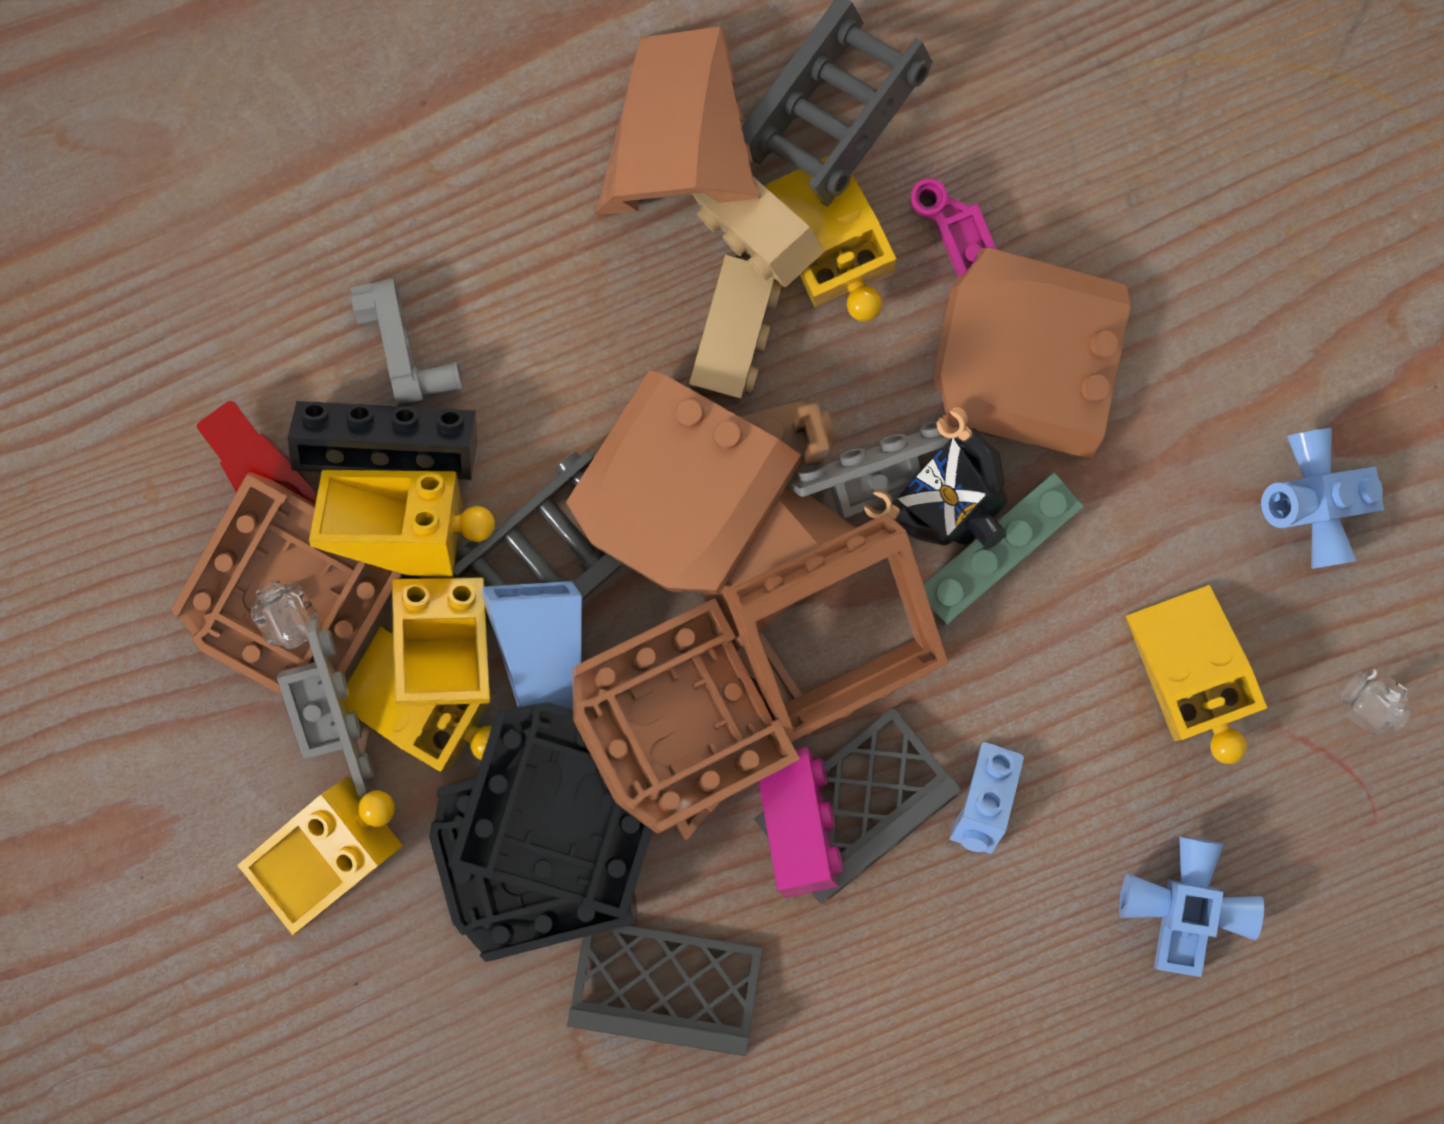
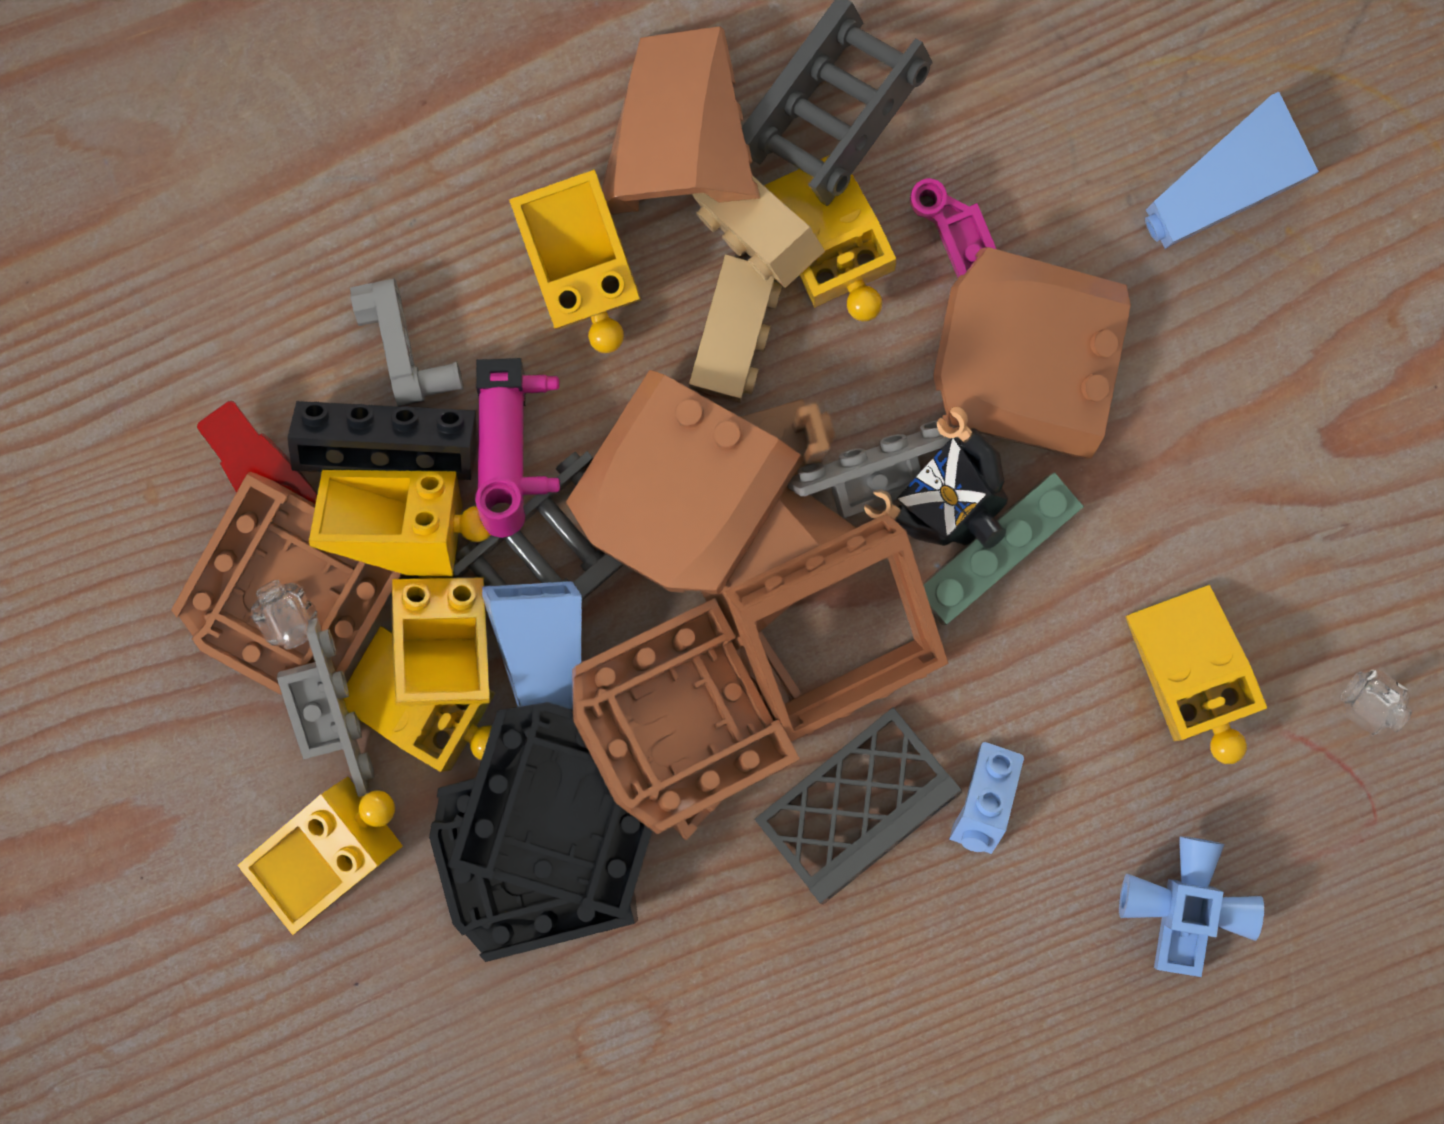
dark grey fence [567,925,763,1056] -> none
dark pink brick [759,747,843,898] -> none
light blue brick [1261,428,1384,569] -> none
none -> dark pink piece [475,358,560,538]
none -> yellow slope [509,169,642,353]
none -> light blue slope [1145,92,1319,249]

